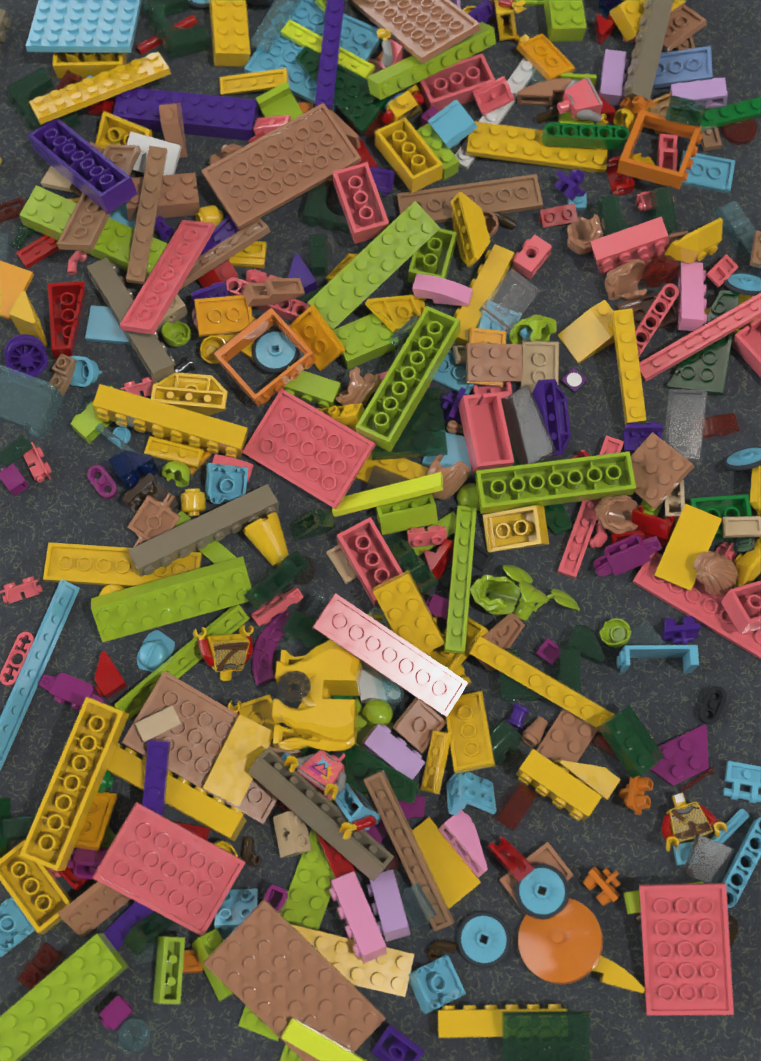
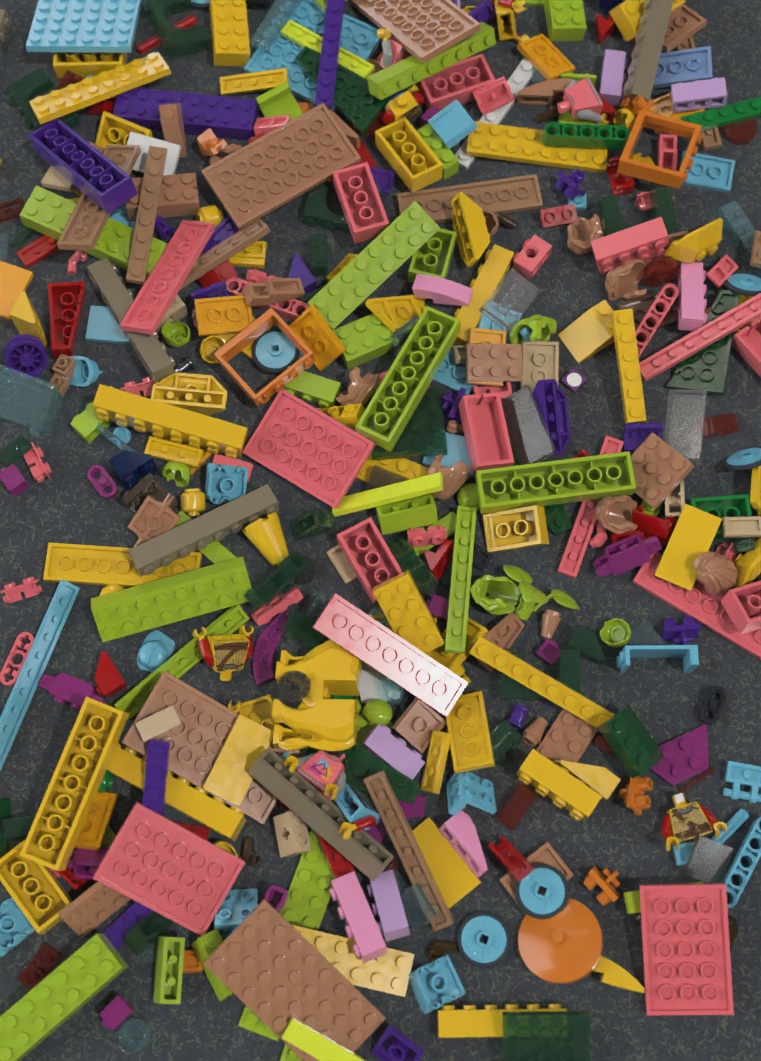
clear green brick [665,95,706,127] -> none
none -> orange slope [197,128,228,156]
none -> nougat cone [540,609,561,639]

